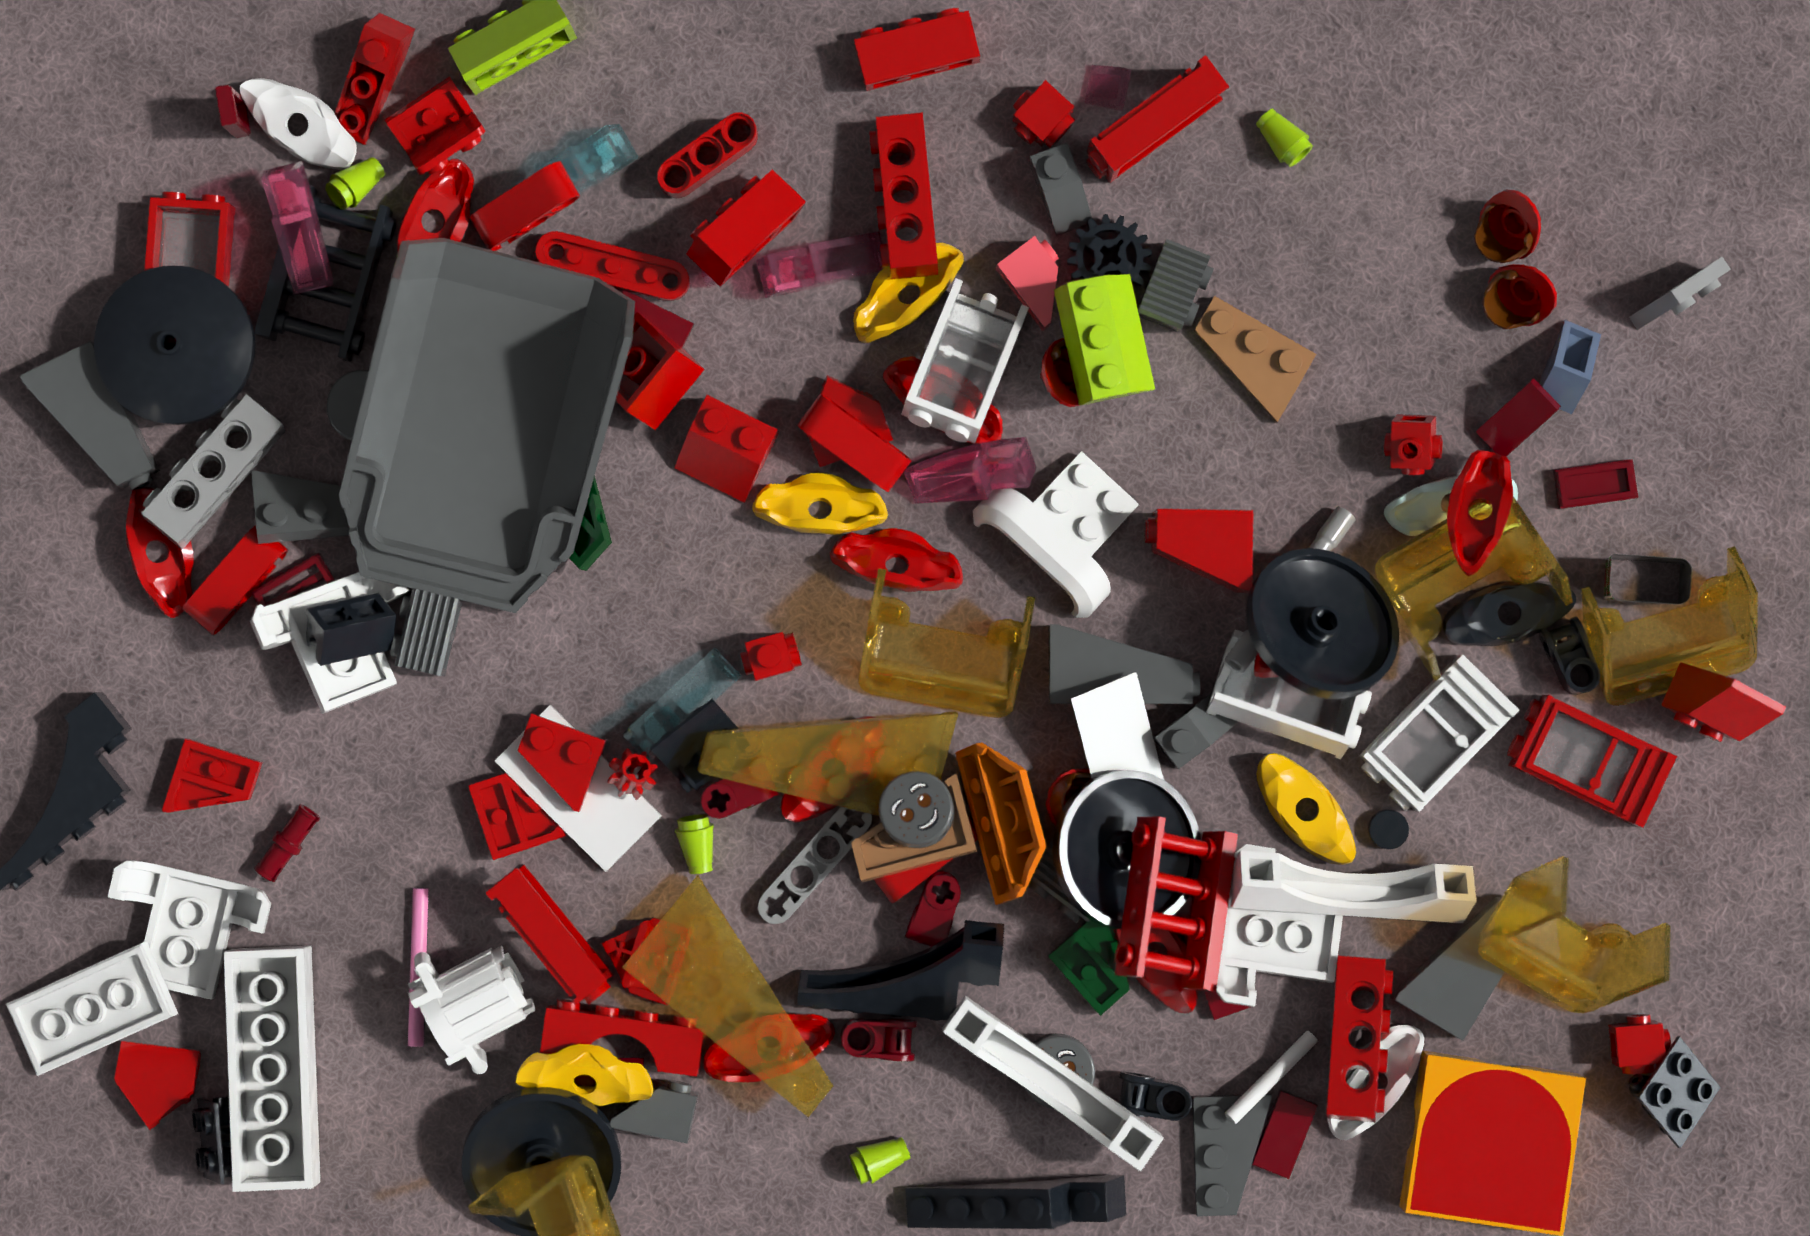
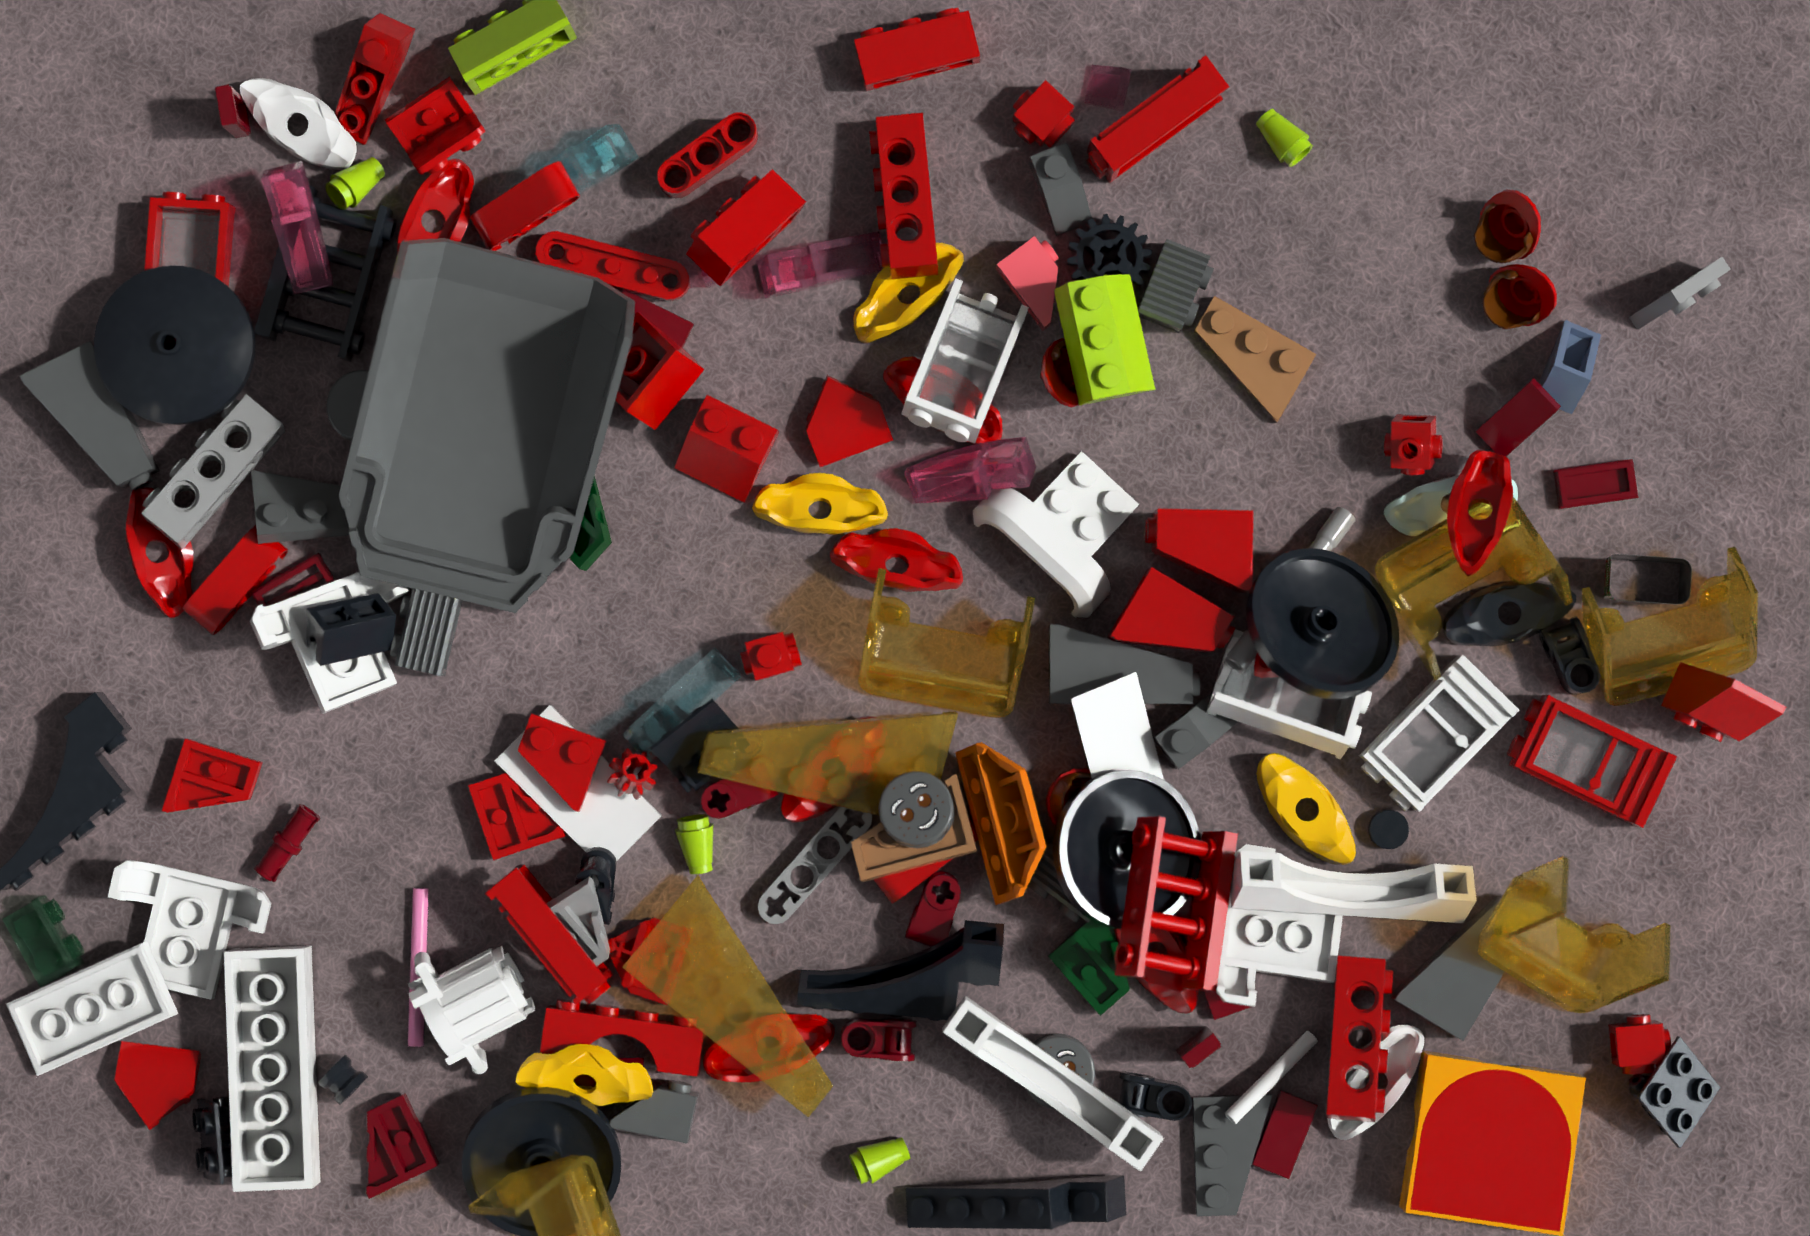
red beam [797,393,912,492] -> none
none -> clear green bracket [2,895,85,988]
none -> black wheel [318,1055,368,1105]
none -> dark red wing [366,1093,439,1199]
none -> light grey wing [546,876,610,965]
none -> black piece [575,847,617,925]
none -> red slope [1107,567,1235,652]
none -> dark red tile [1176,1026,1221,1069]

